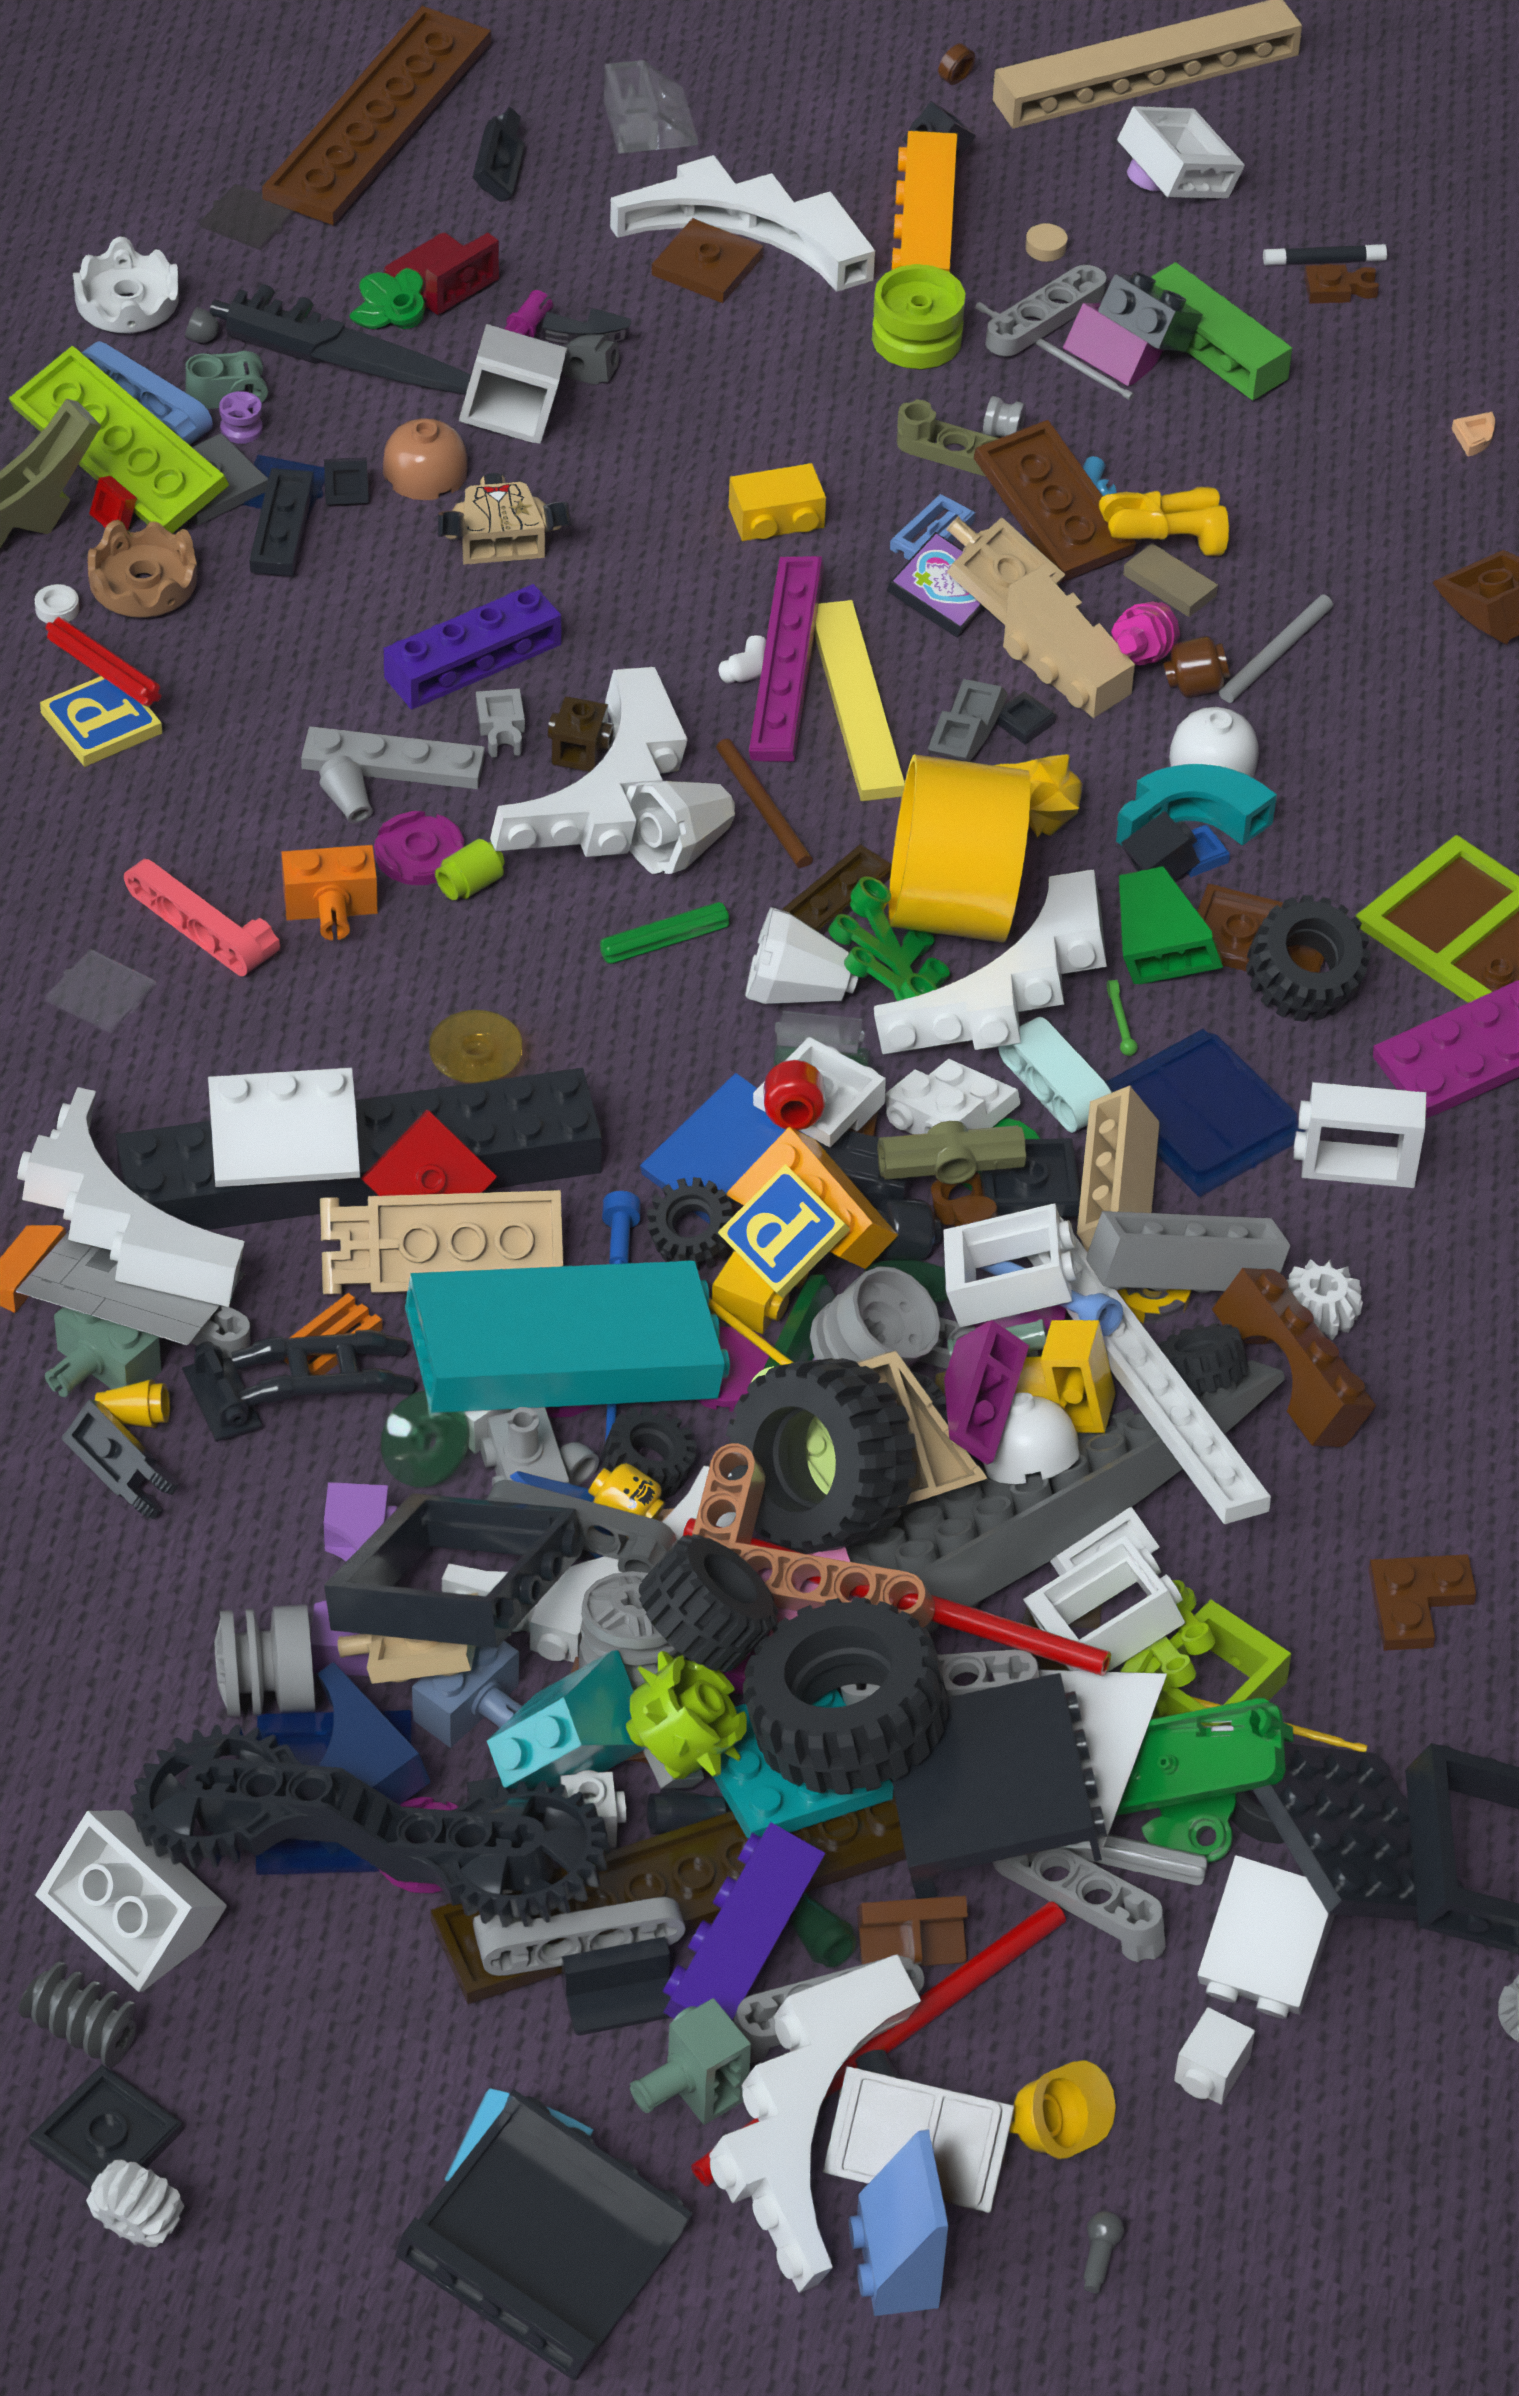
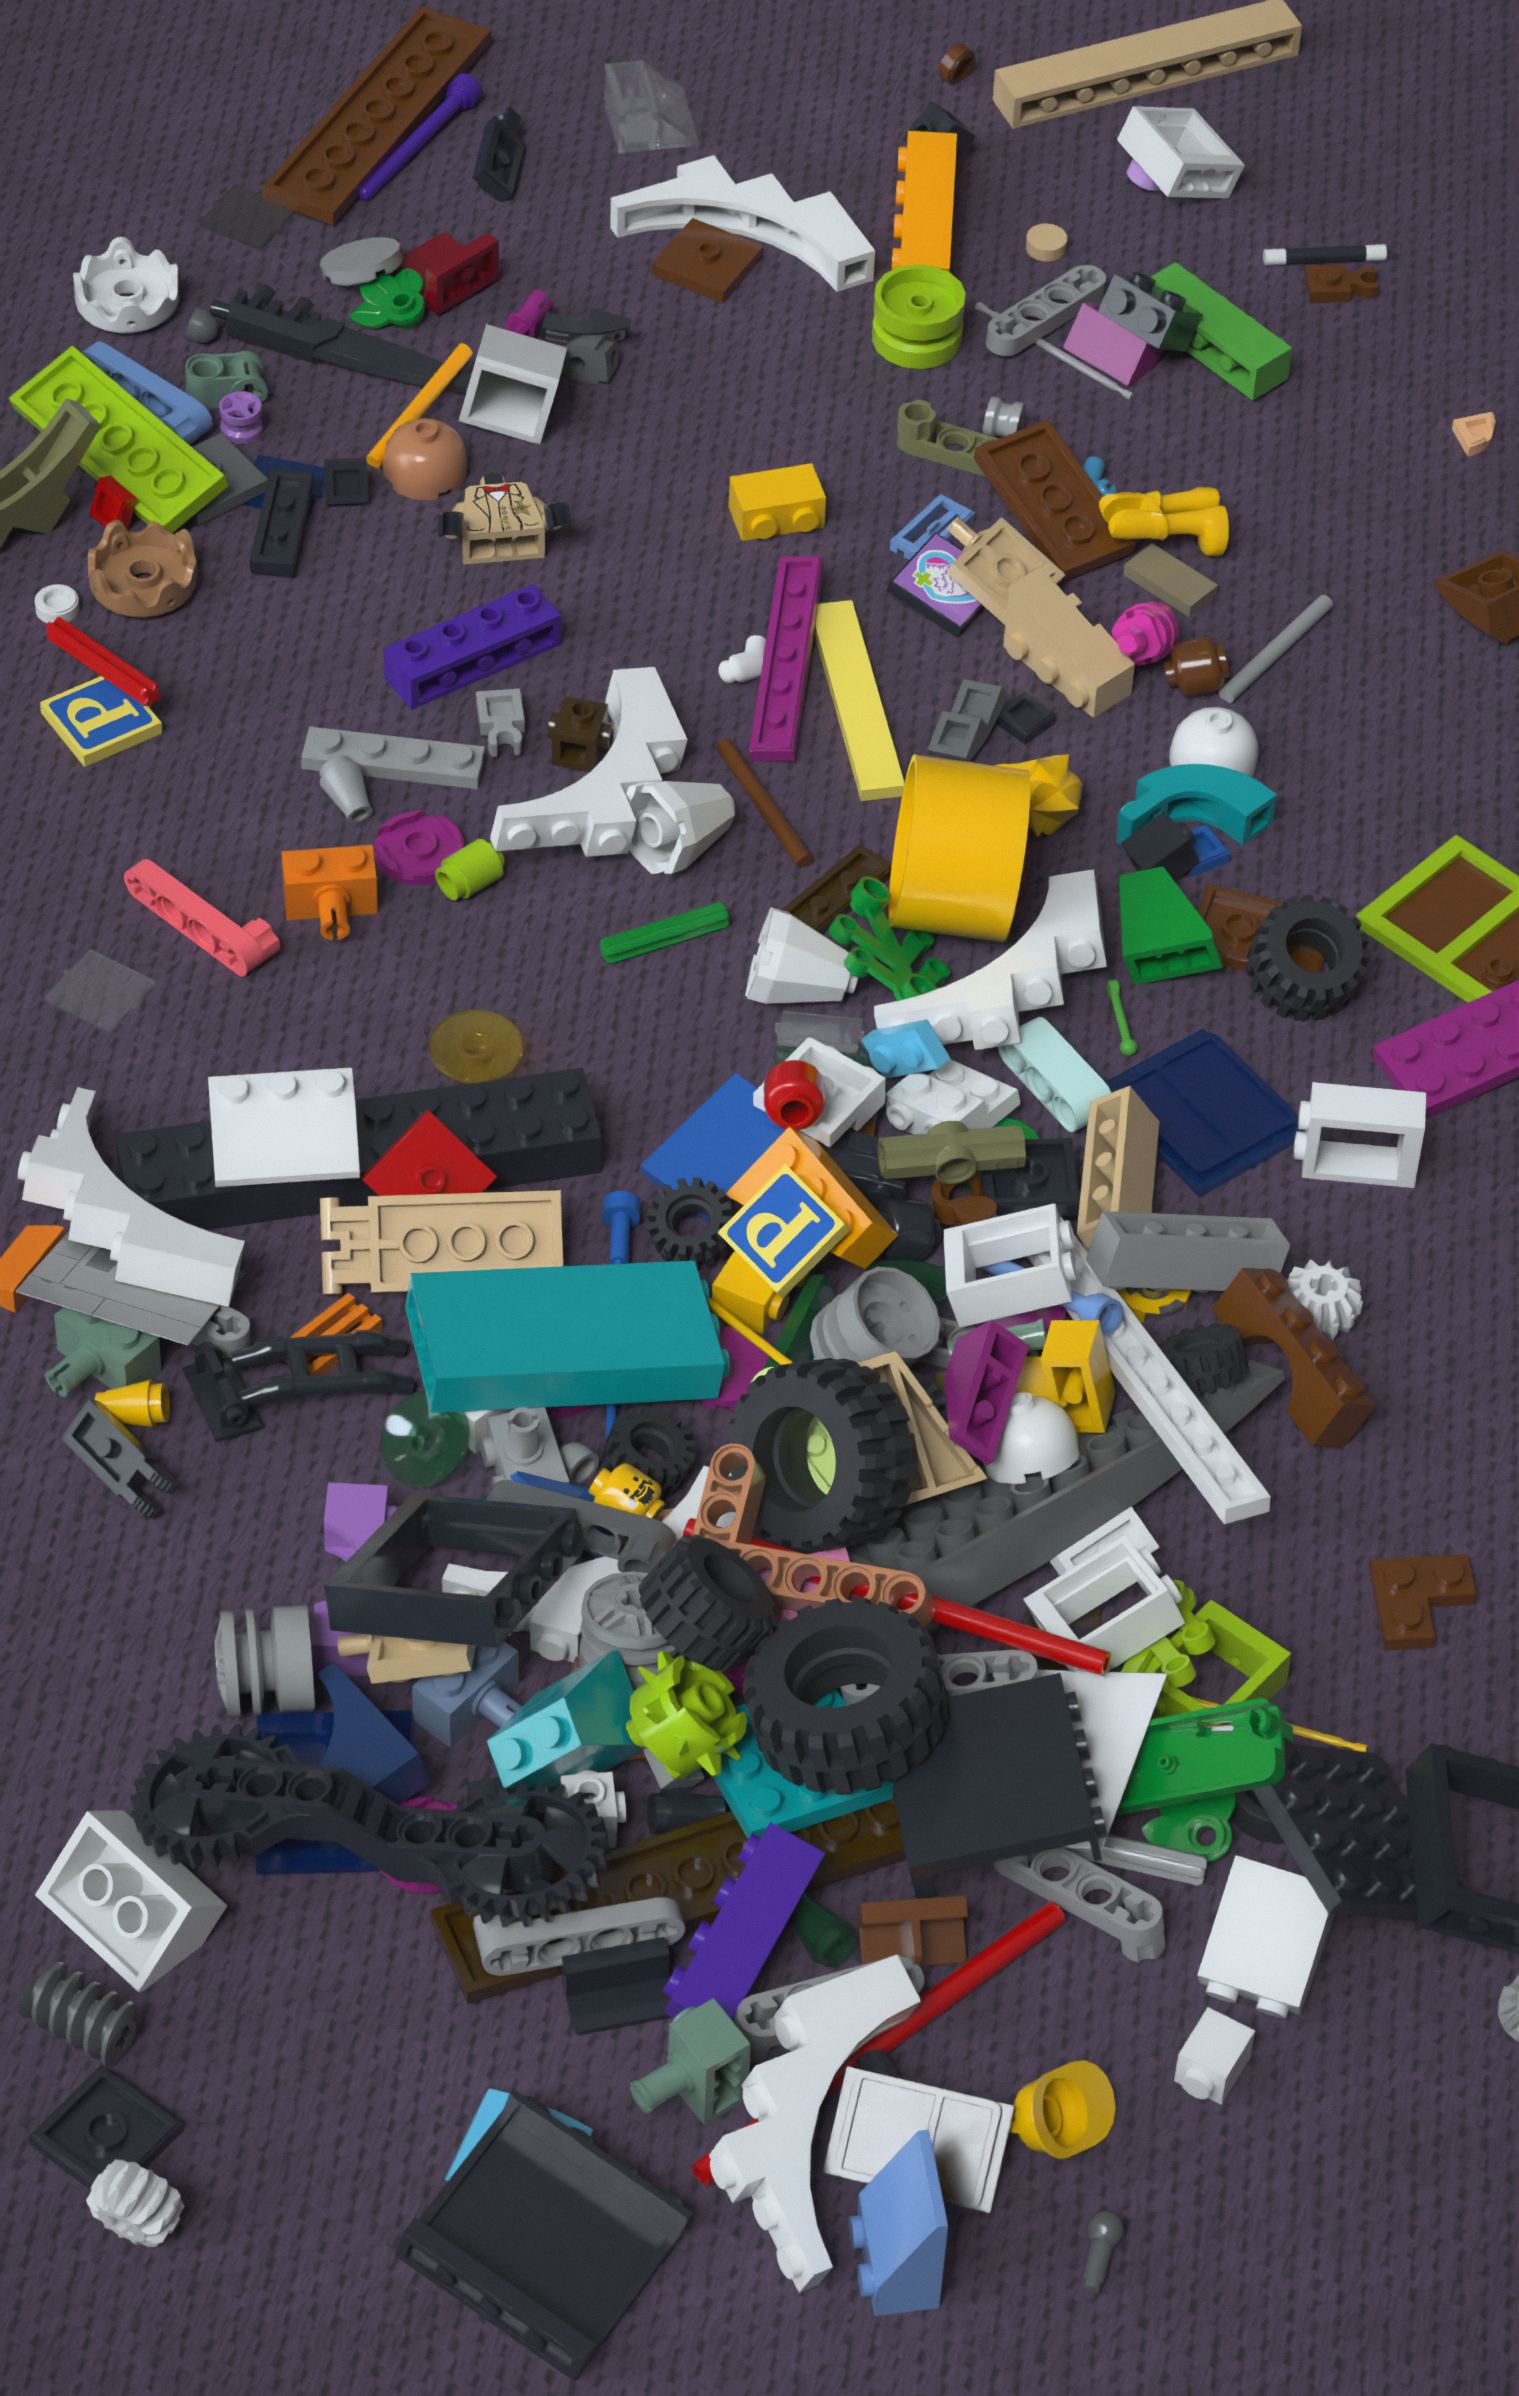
none -> light grey tile [320,237,403,286]
none -> dark purple piece [358,73,483,201]
none -> light orange bar [366,343,473,468]
none -> medium azure plate [861,1019,951,1079]

